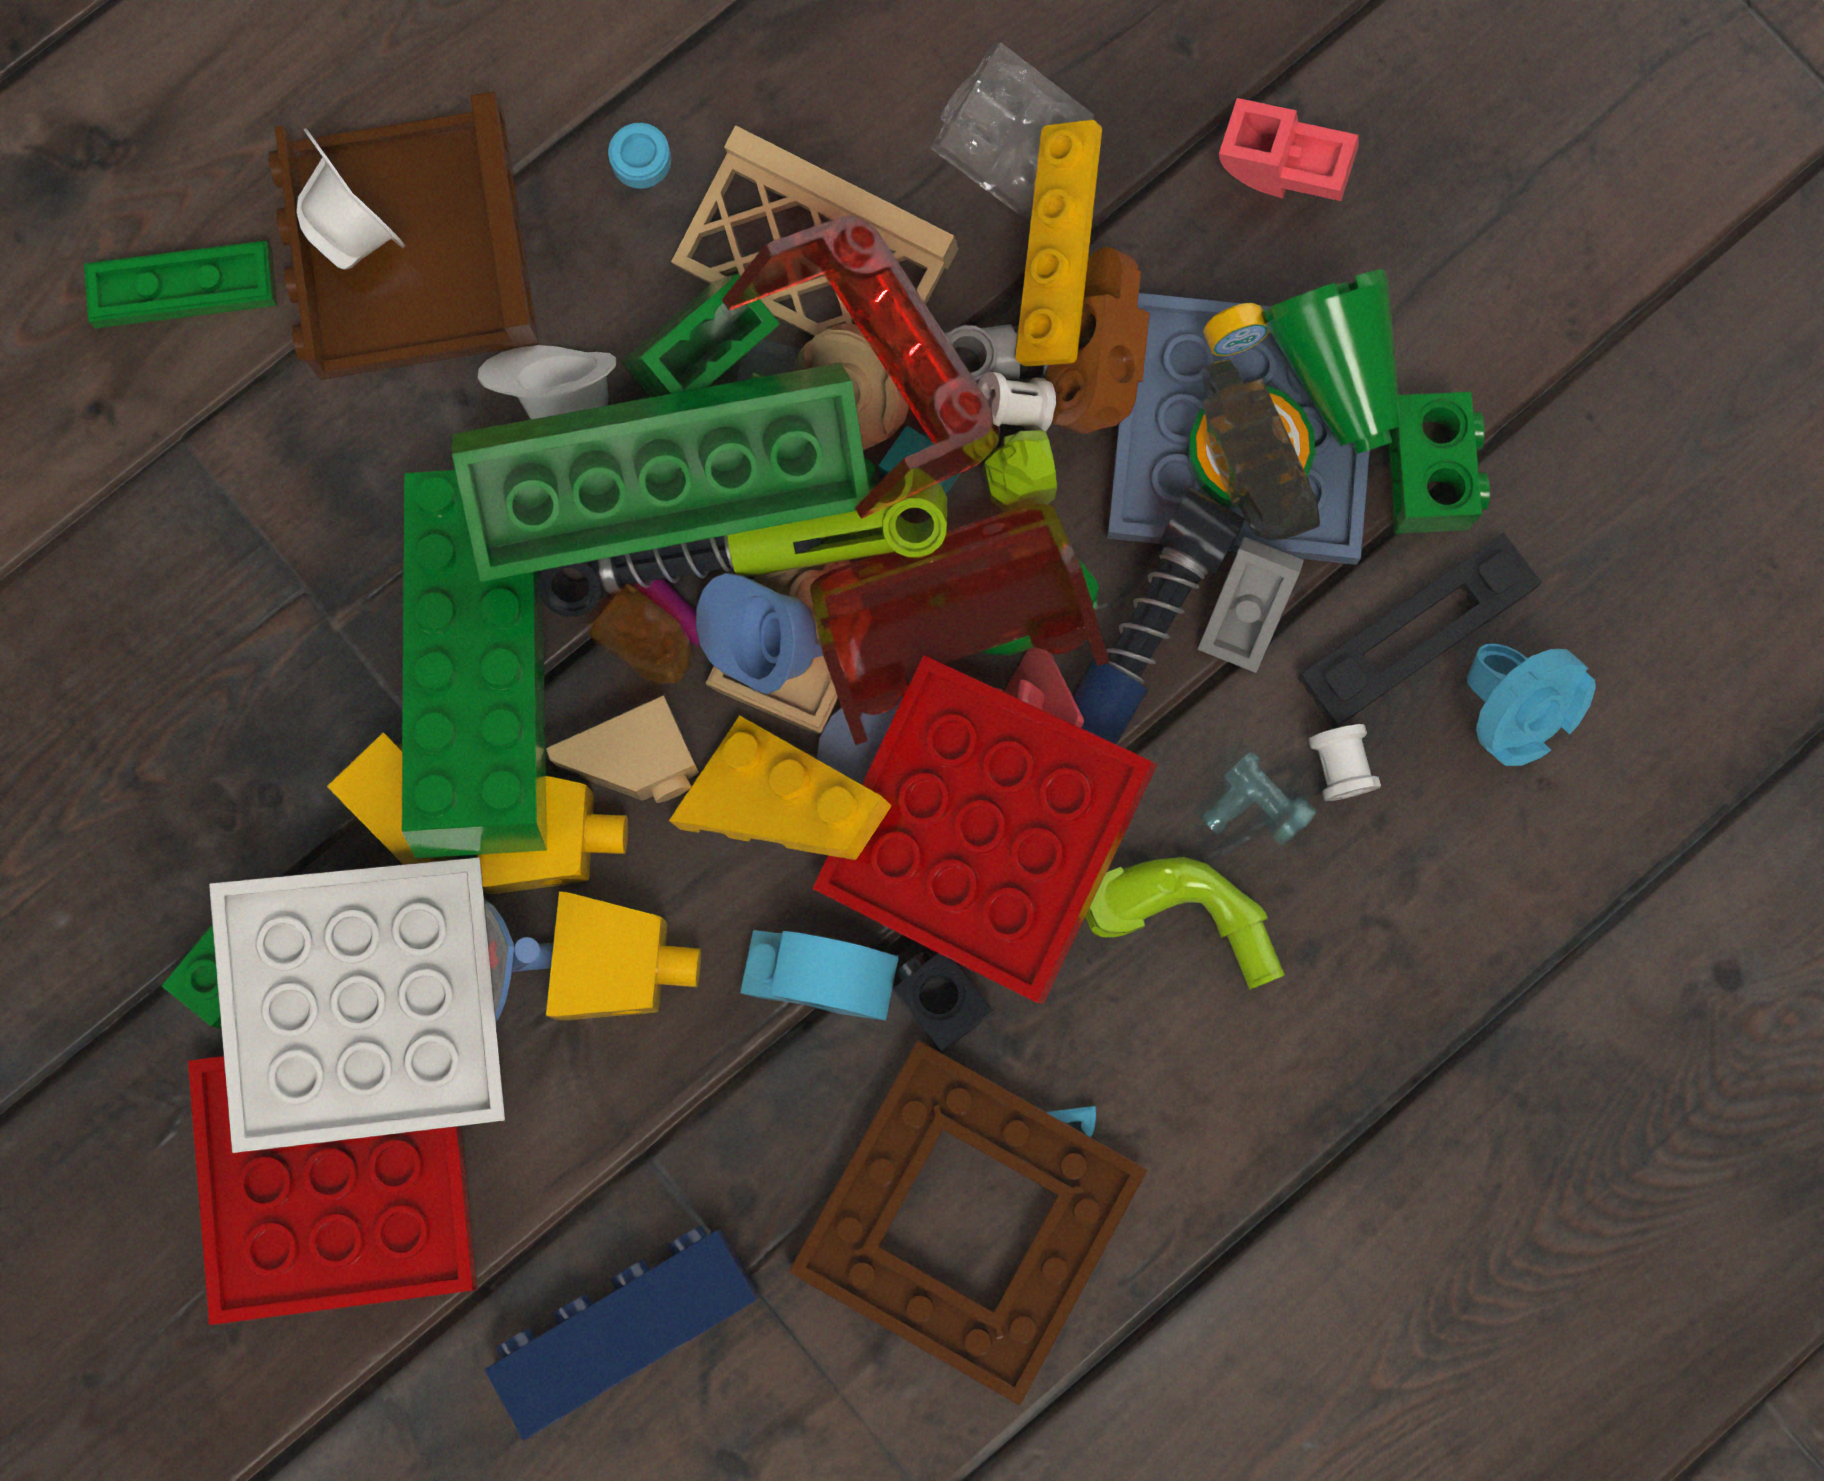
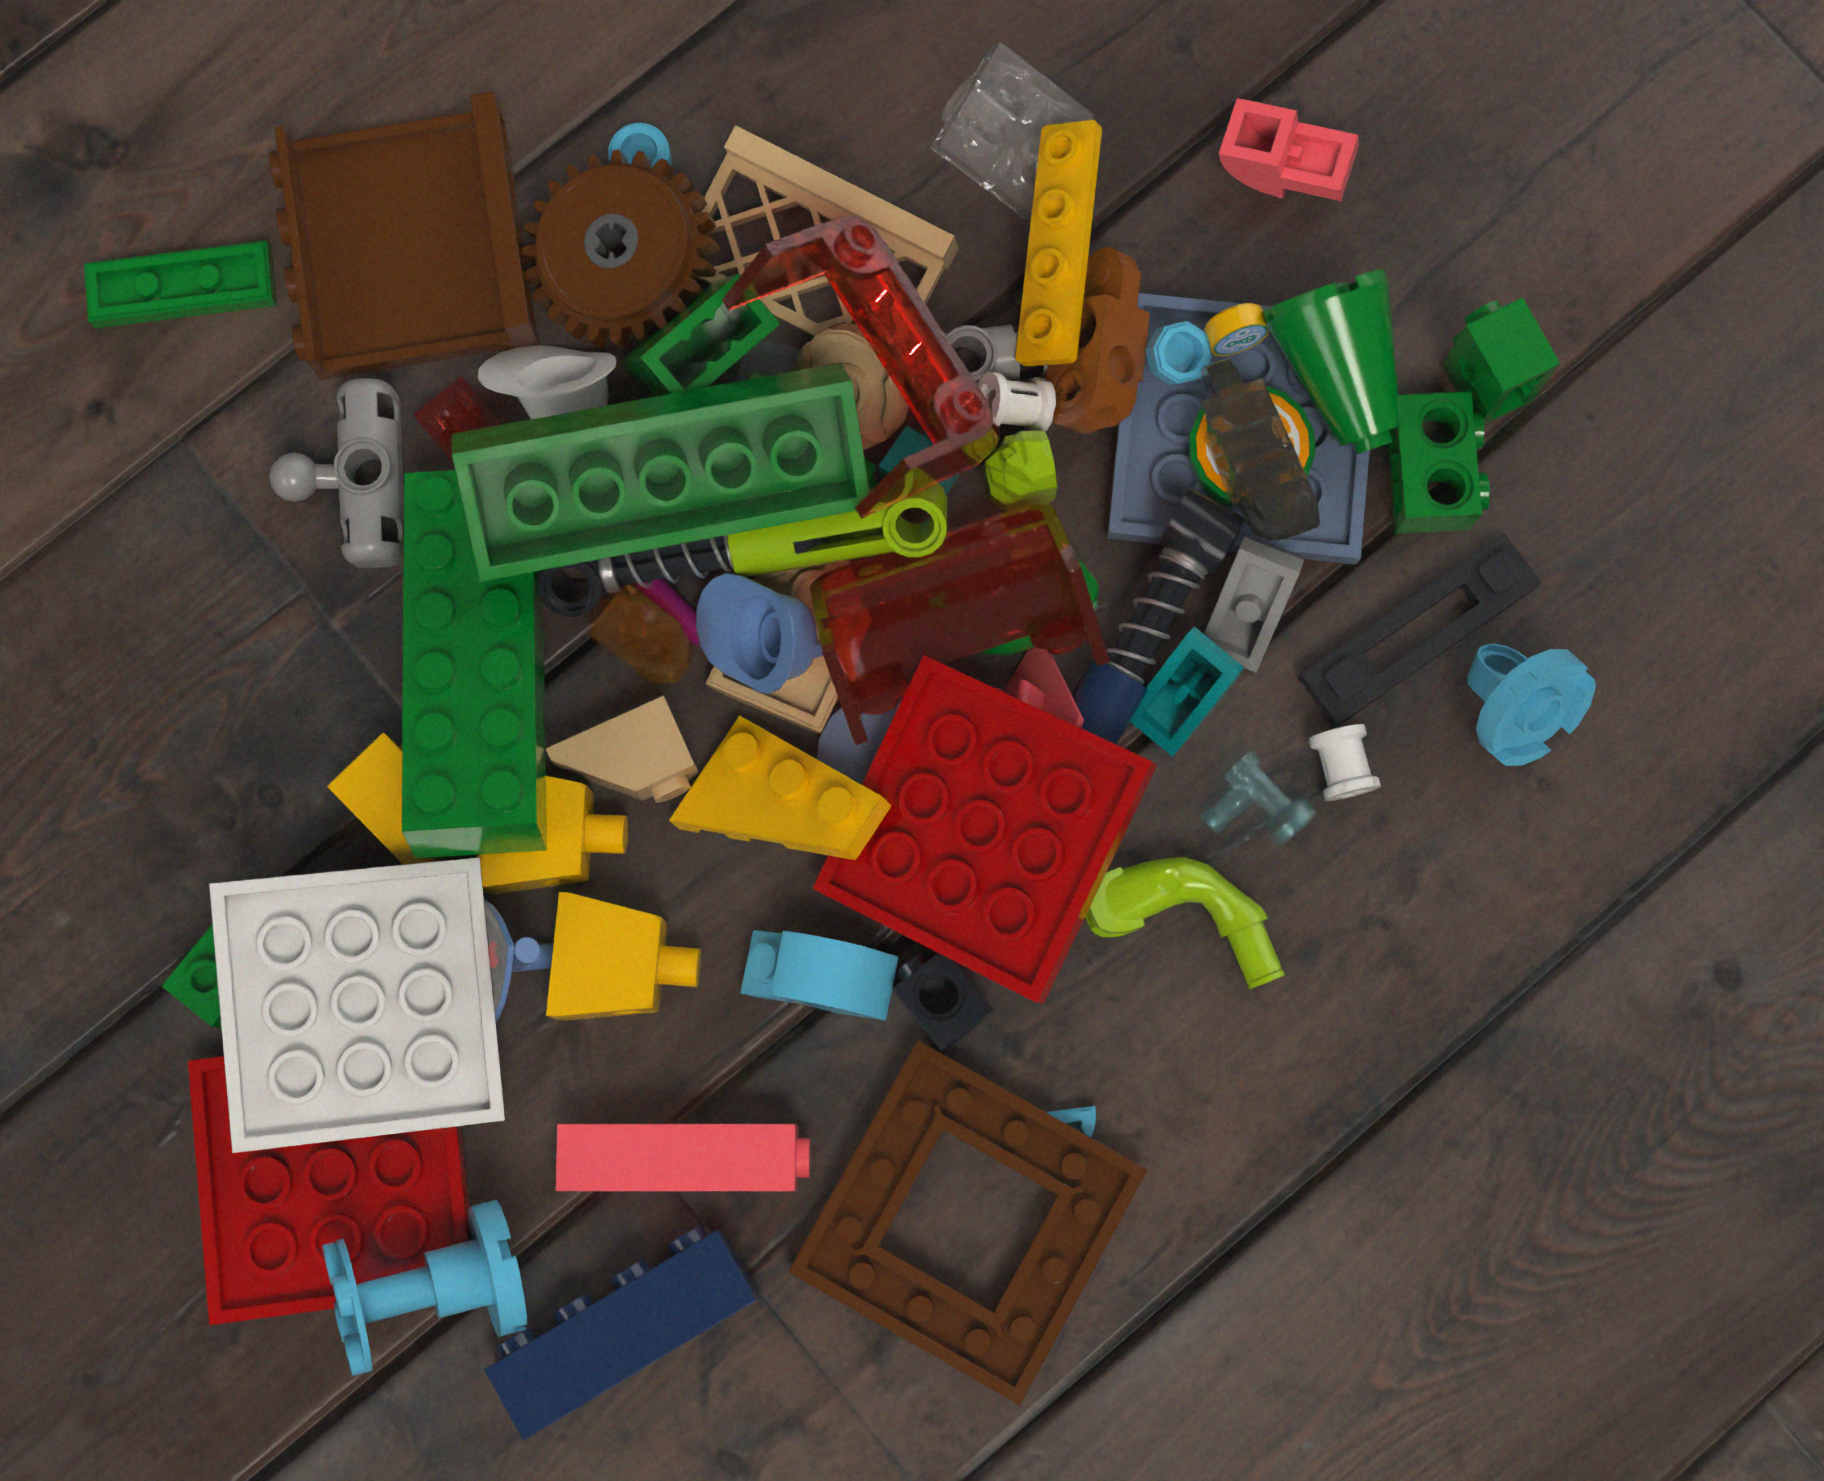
white piece [297,128,406,270] -> none
none -> light grey piece [269,378,404,568]
none -> medium azure piece [322,1199,527,1376]
none -> clear red tile [413,377,501,465]
none -> reddish brown gear [521,149,719,350]
none -> coral brick [556,1124,811,1191]
none -> teal slope [1130,627,1244,757]
none -> medium azure tile [1145,321,1212,385]
none -> green brick [1441,297,1560,425]

